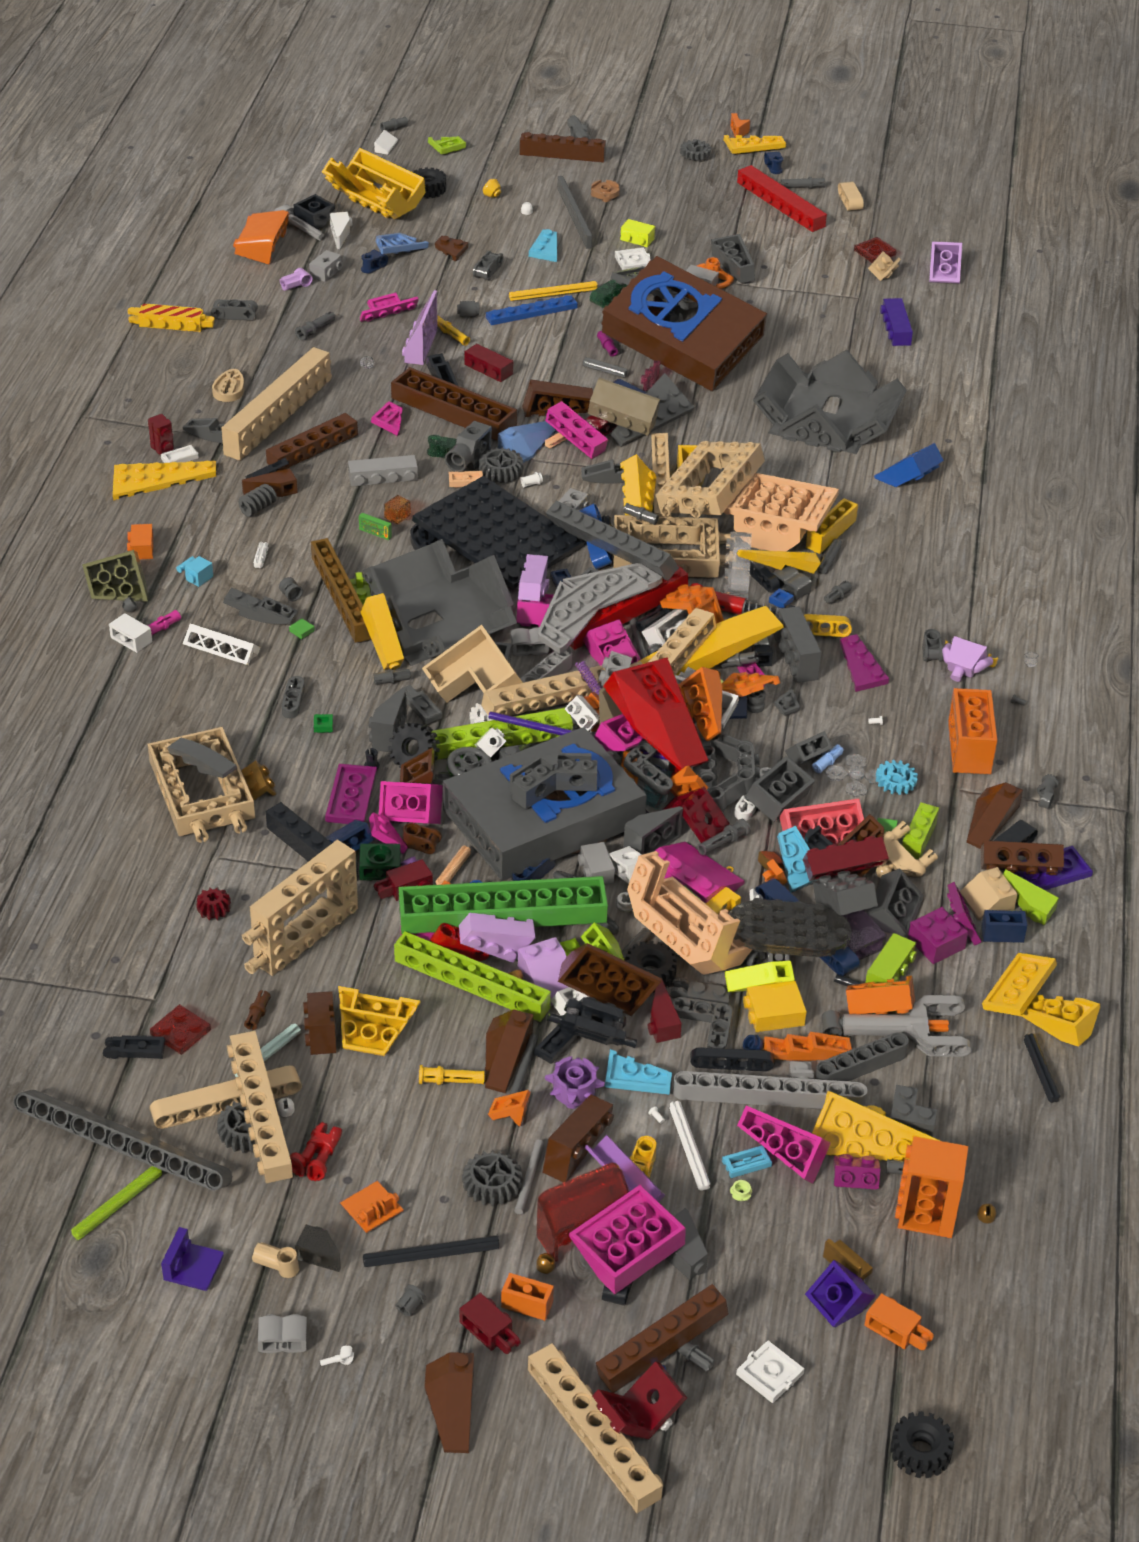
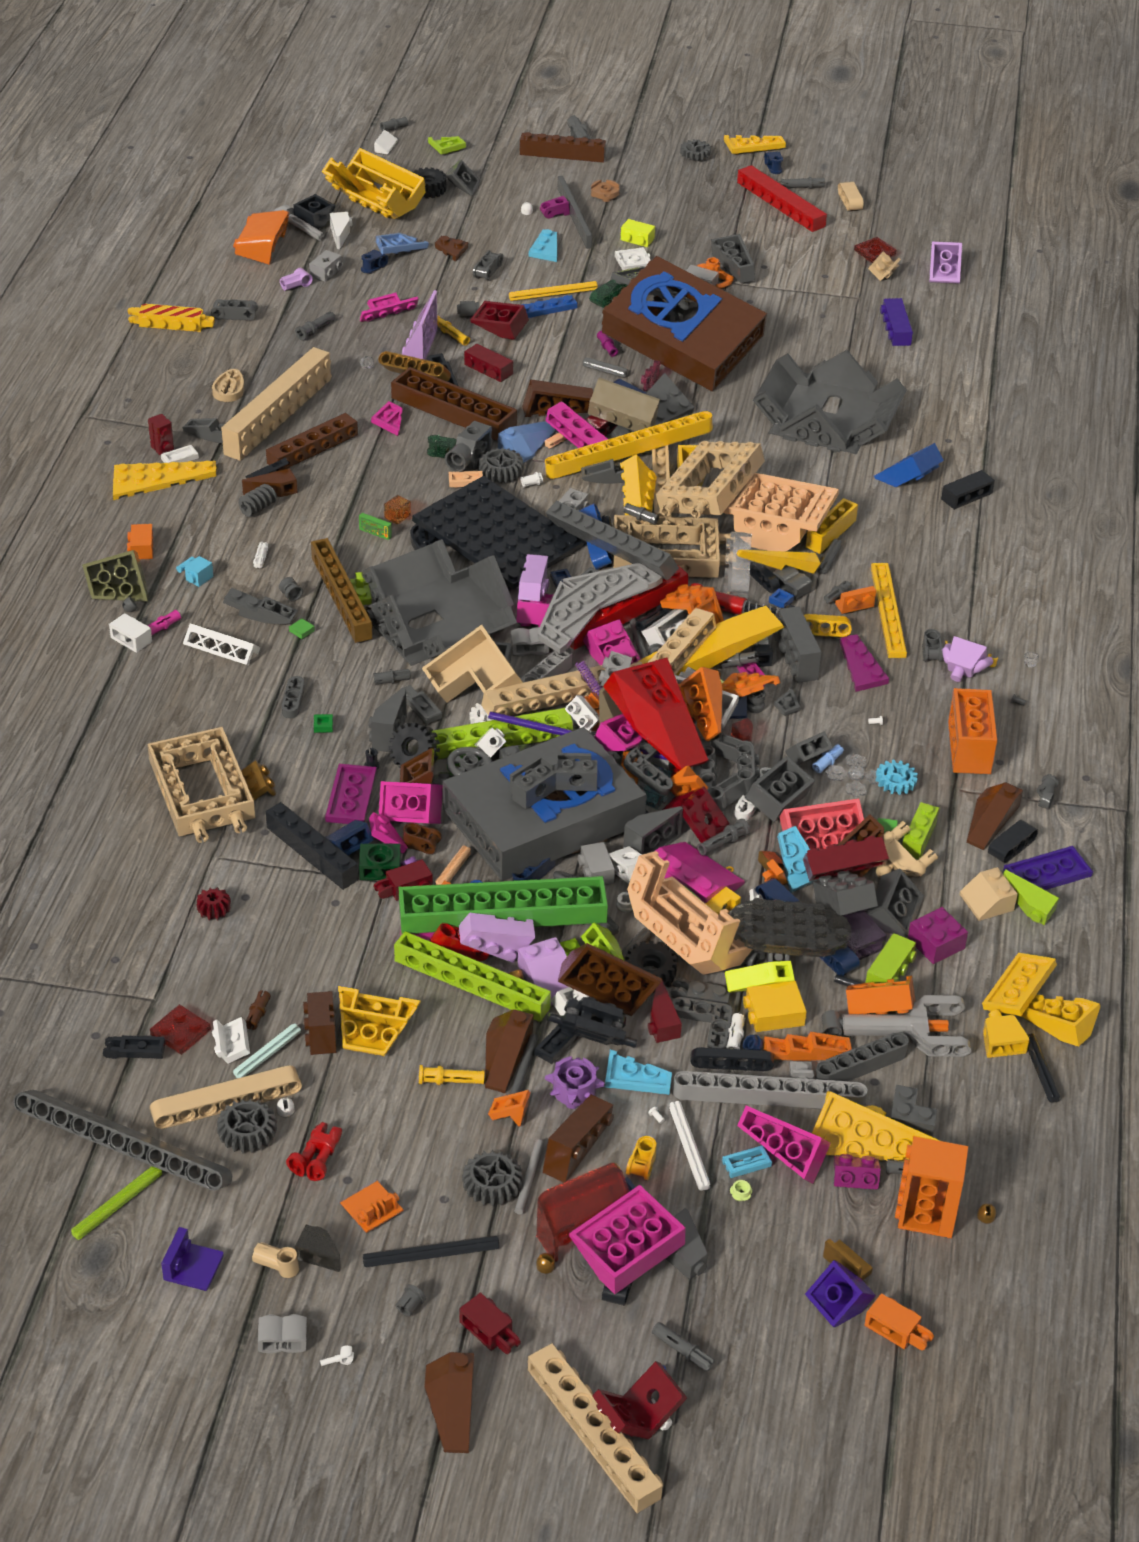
dark grey slope [167,737,237,778] -> none
tan brick [227,1031,293,1183] -> none
tan brick [242,840,358,976] -> none
light grey brick [348,455,418,486] -> none
yellow slope [361,593,404,670] -> none
yellow cone [483,179,501,198] -> none
orange brick [501,1273,554,1321] -> none
medium lavender panel [585,1135,665,1202] -> none
reddish brown brick [596,1284,729,1393] -> none
orange slope [730,113,750,138] -> none
white plate [736,1341,804,1403] -> none
black bracket [804,825,833,850] -> none
black tyre [890,1411,954,1478] -> none
magenta wing [947,882,982,946] -> none
reddish brown brick [981,841,1064,875] -> none
dark blue brick [981,910,1027,943] -> none
none -> white bracket [212,1017,250,1064]
none -> pearl gold beam [378,351,451,381]
none -> dark grey slope [446,160,481,196]
none -> dark red slope [470,301,529,340]
none -> magenta leg [540,196,570,219]
none -> yellow beam [545,411,713,479]
none -> white pin [726,1013,745,1049]
none -> clear red brick [731,718,753,742]
none -> orange bracket [835,586,876,614]
none -> yellow tile [871,563,907,658]
none -> black brick [941,470,995,510]
none -> yellow torso [983,1010,1029,1058]

